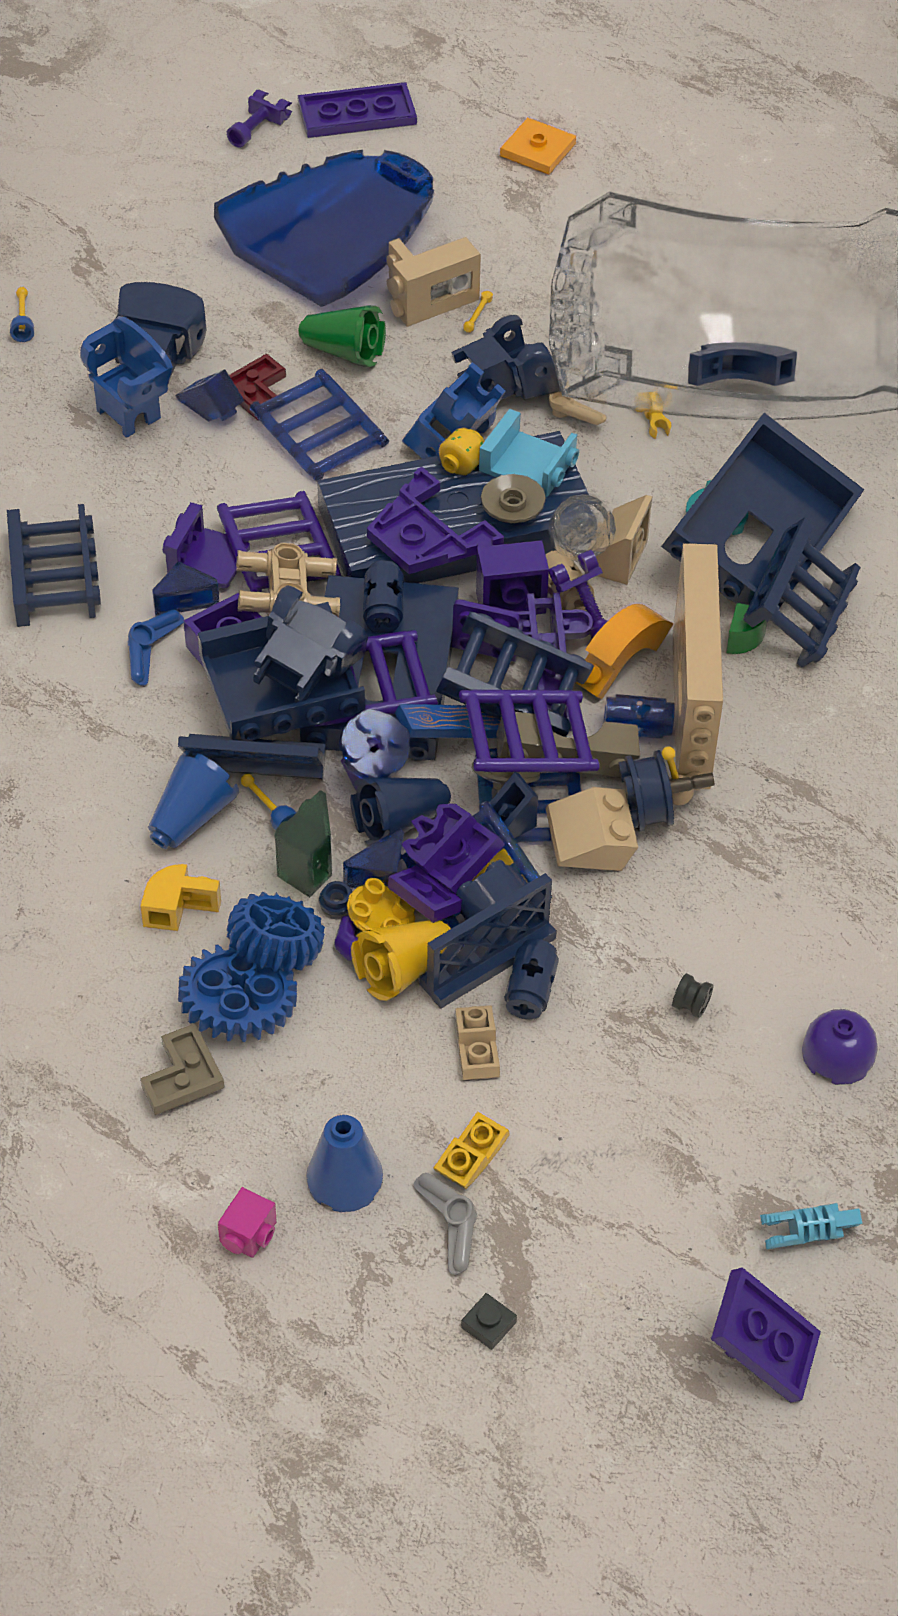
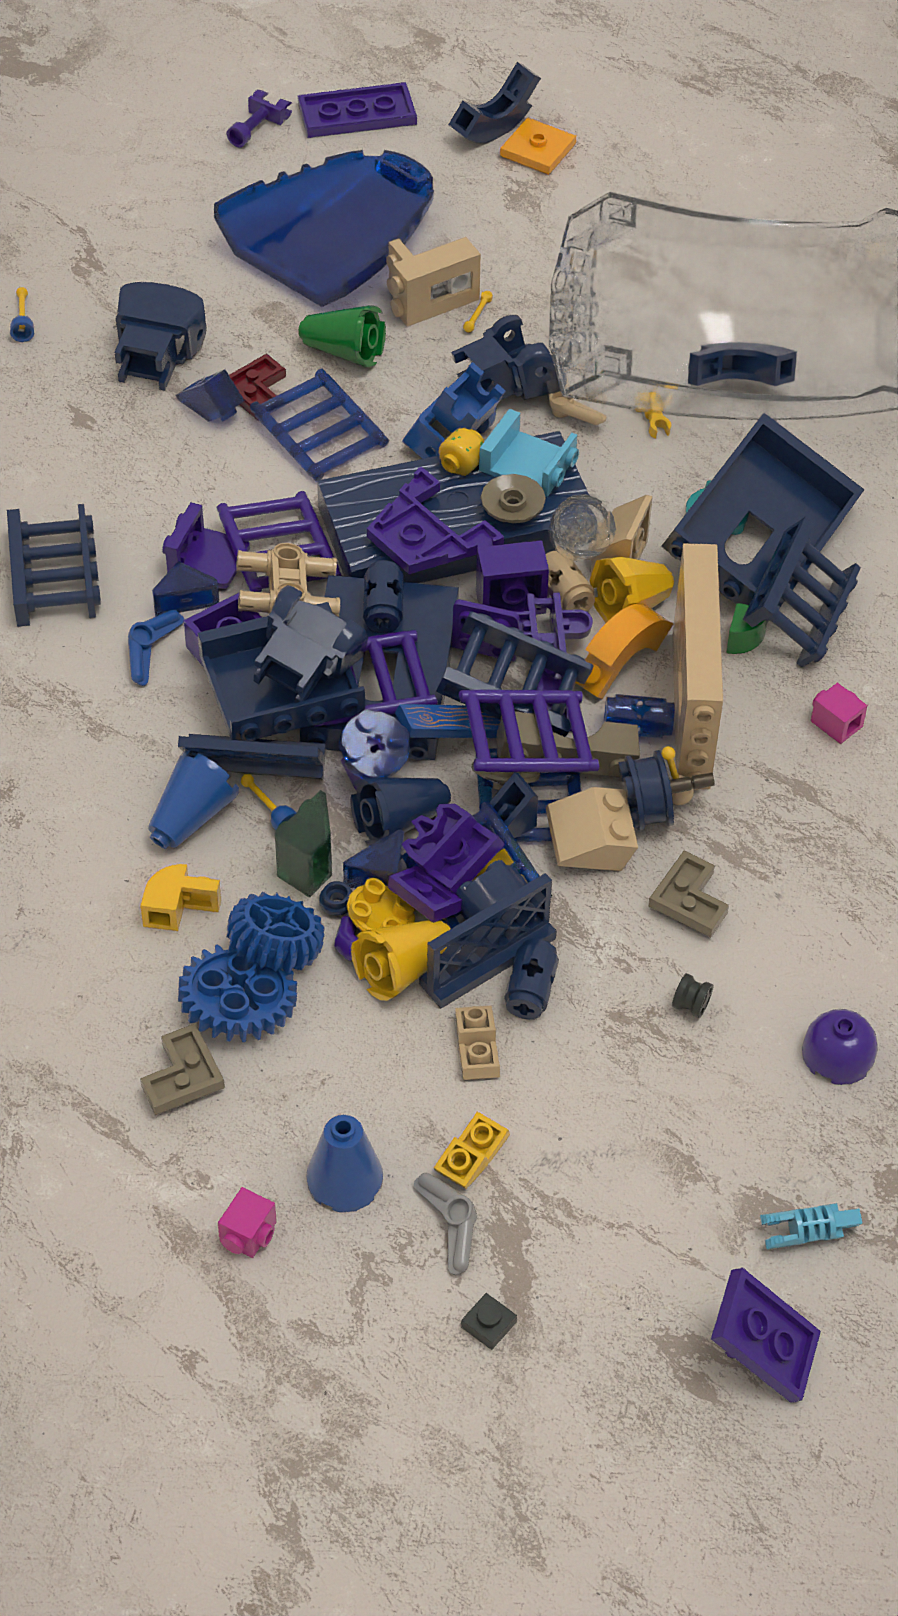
blue piece [80,316,173,438] -> none
dark purple bar [549,550,608,639] -> none
none -> dark blue arch [448,62,541,143]
none -> yellow cone [590,557,674,623]
none -> dark tan plate [648,850,729,938]
none -> dark pink brick [811,682,868,744]

